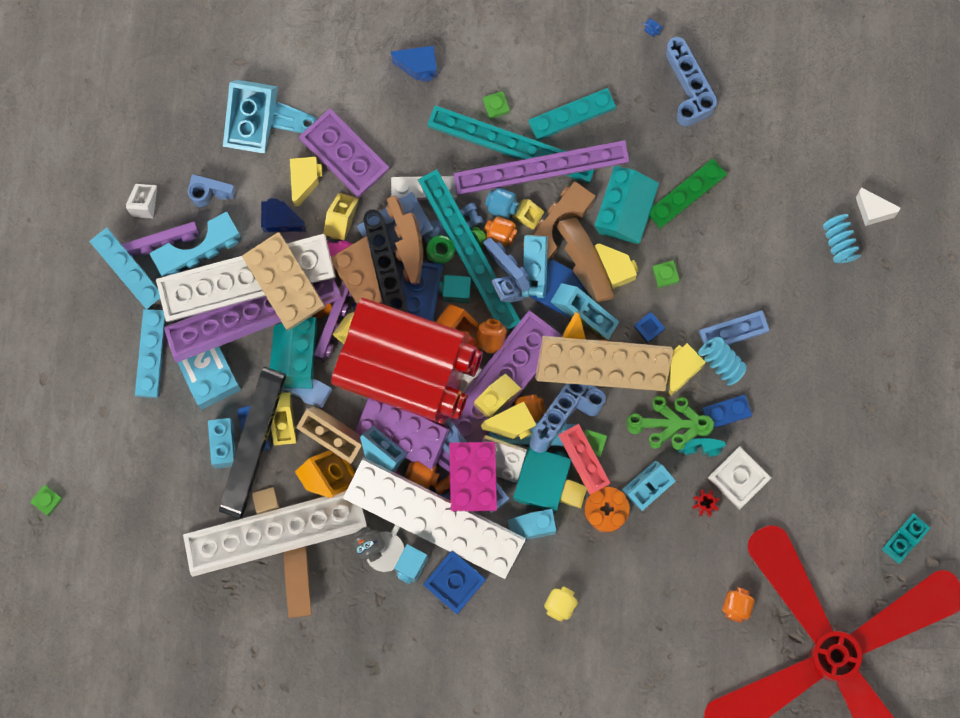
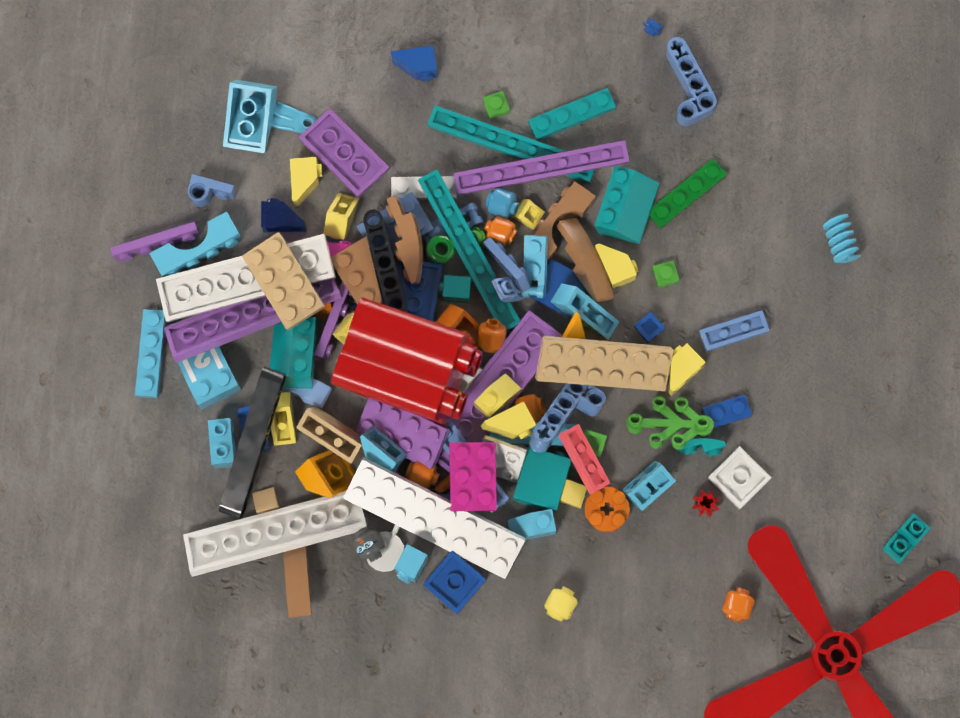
bright green plate [30,484,63,517] -> none
medium azure plate [89,227,160,309] -> none
white slope [126,184,157,219] -> none
medium azure piece [698,337,747,385] -> none
white slope [856,188,900,226] -> none

